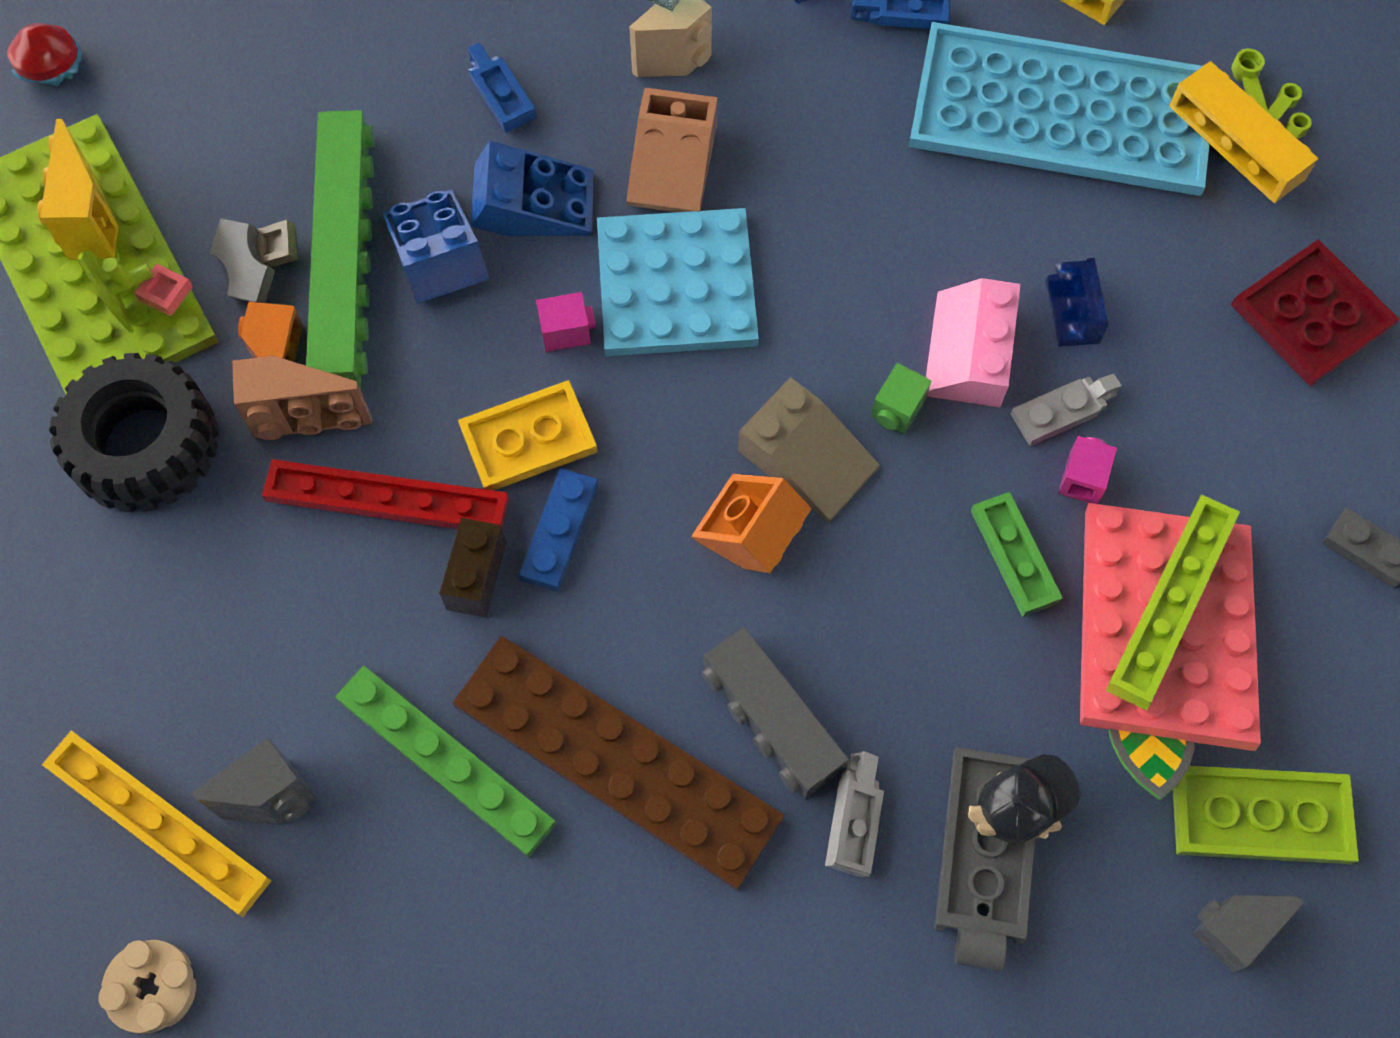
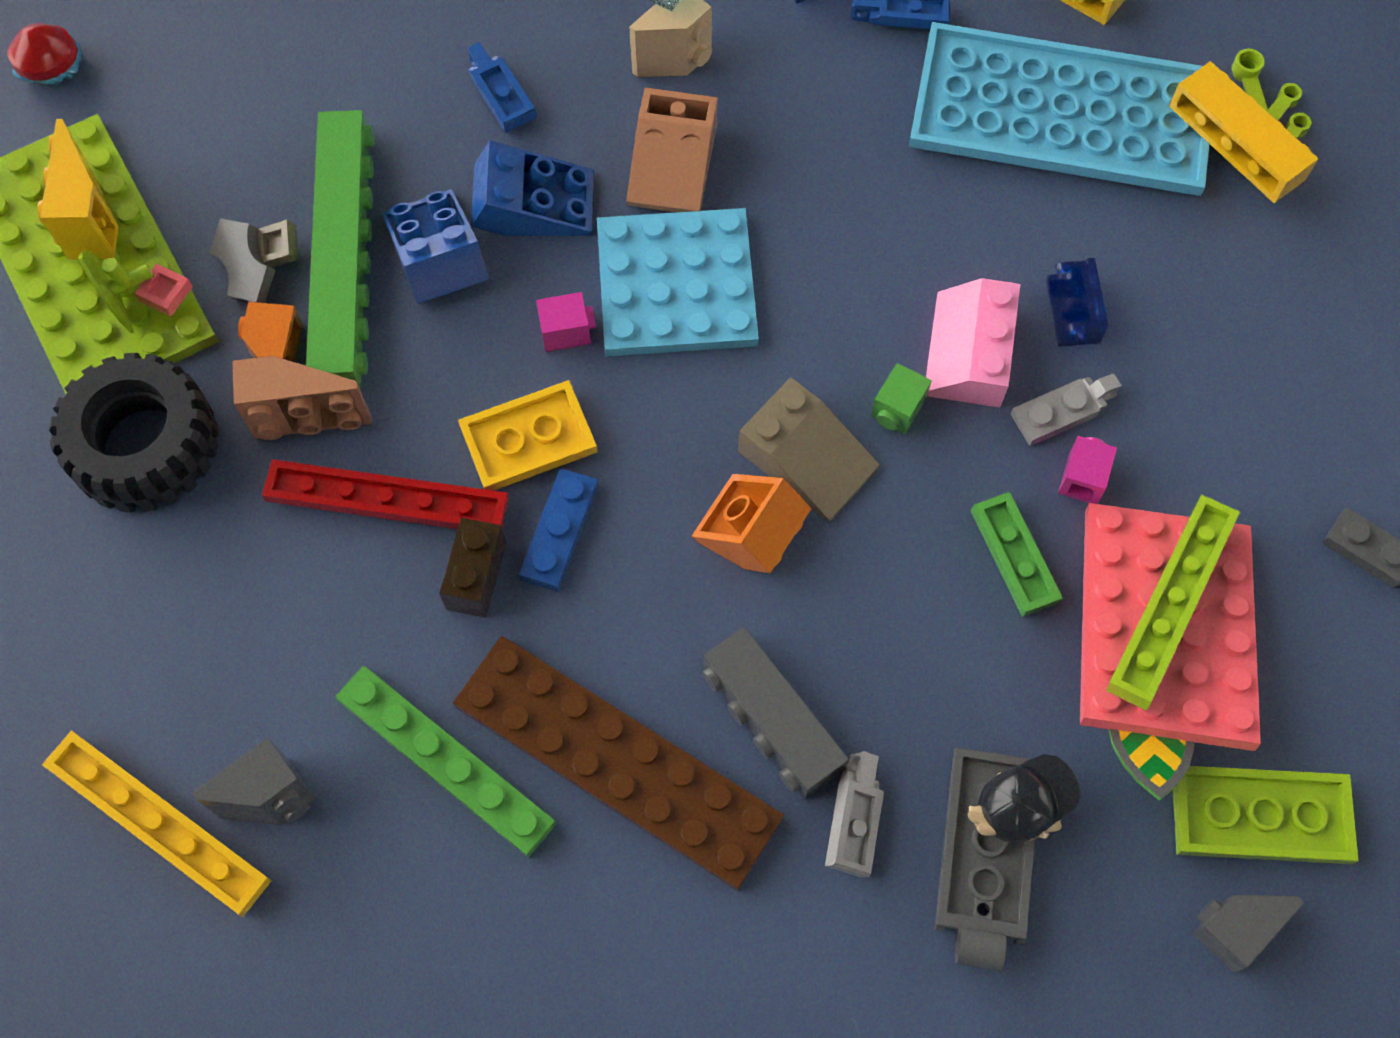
tan plate [99,940,196,1034] -> none
dark red plate [1231,239,1400,387] -> none

